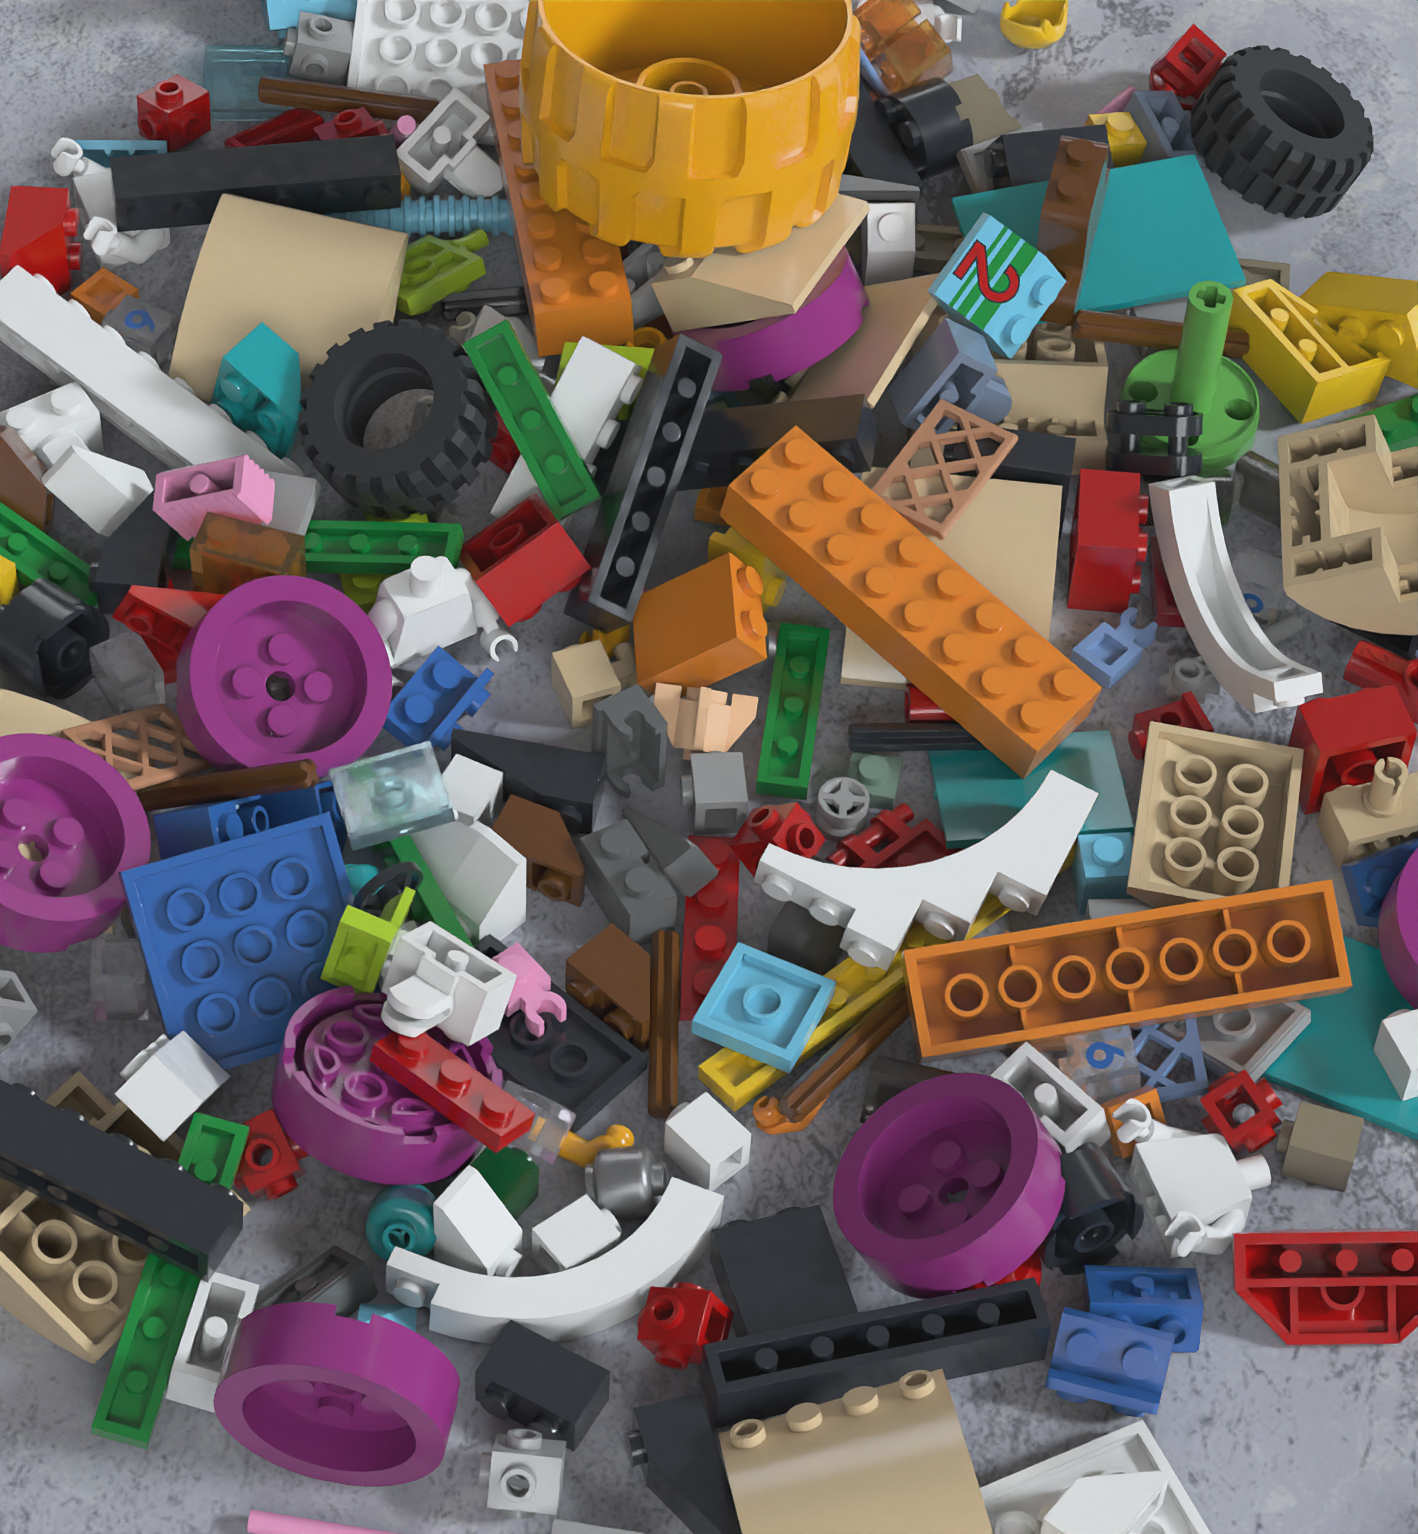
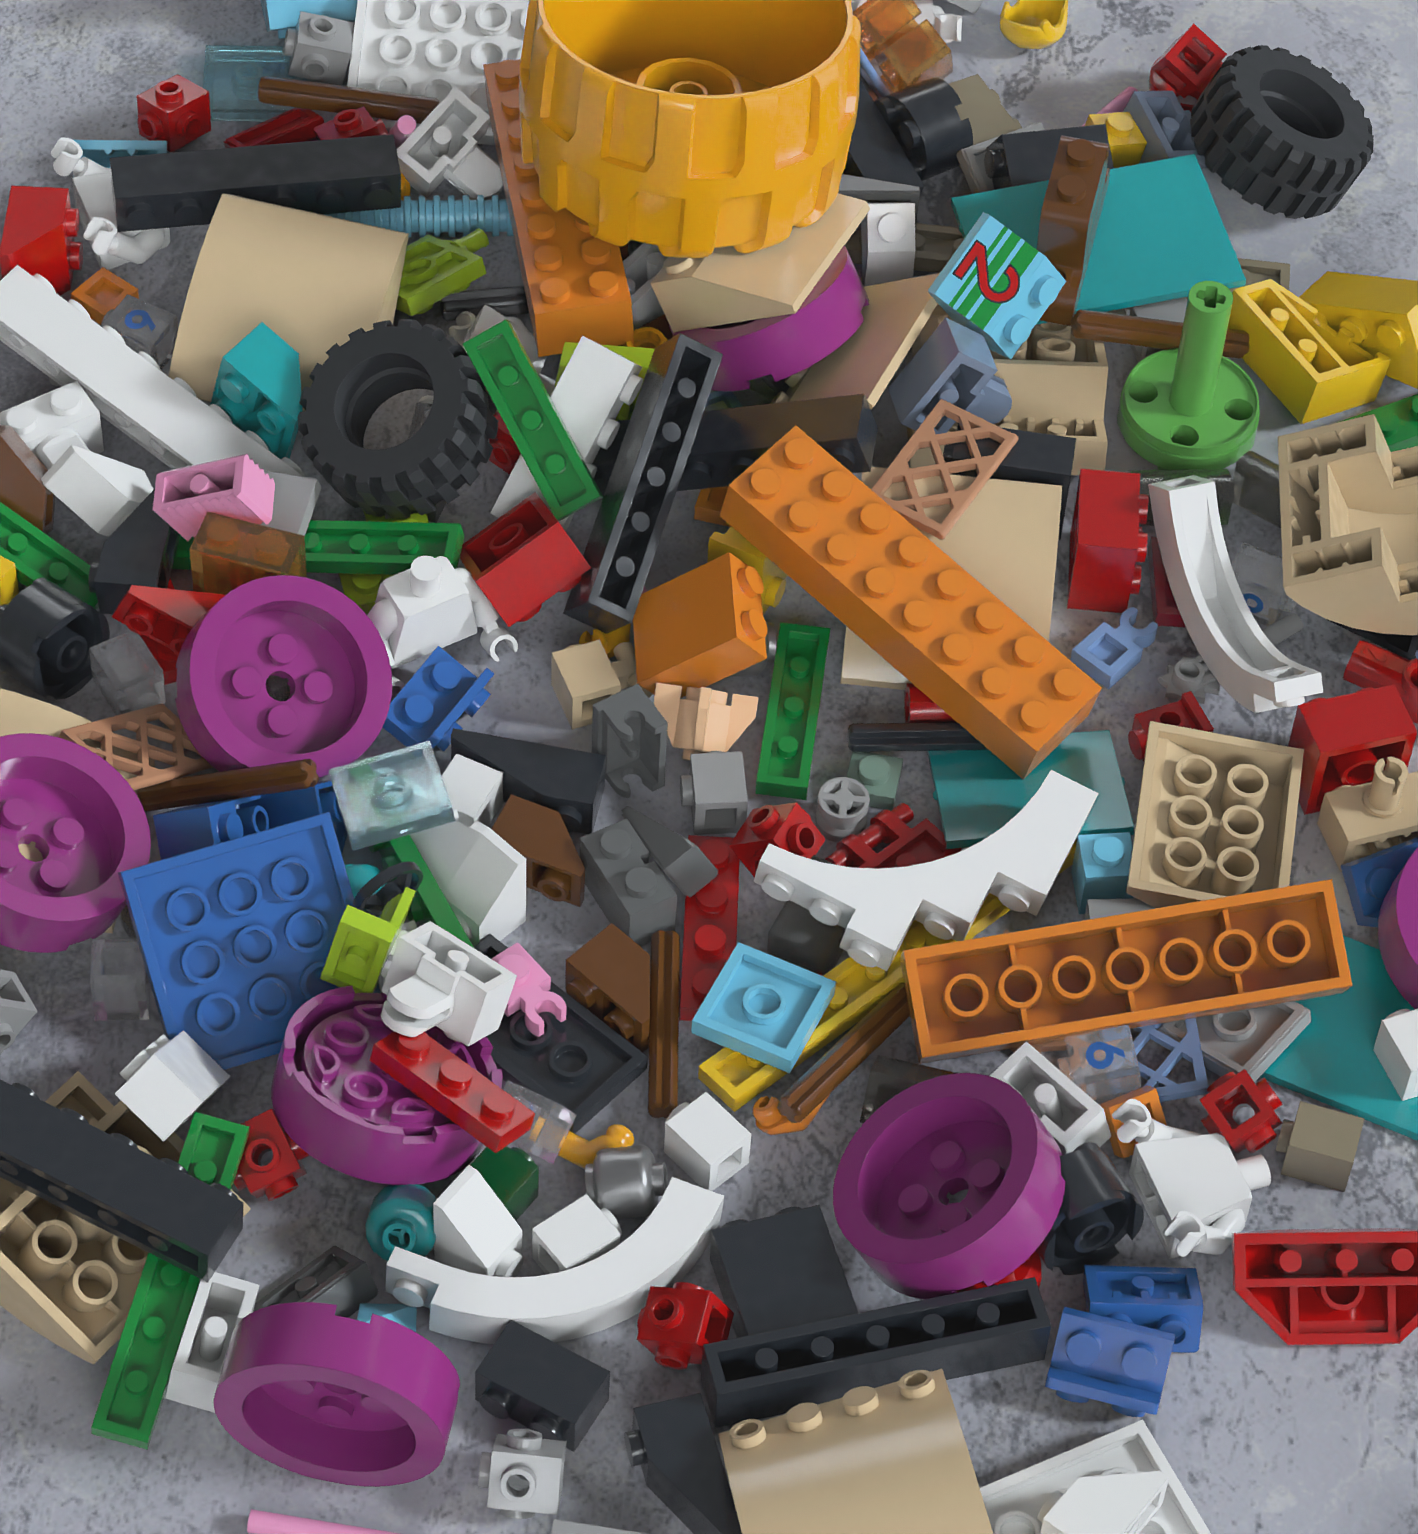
black brick [1106,400,1203,476] -> none

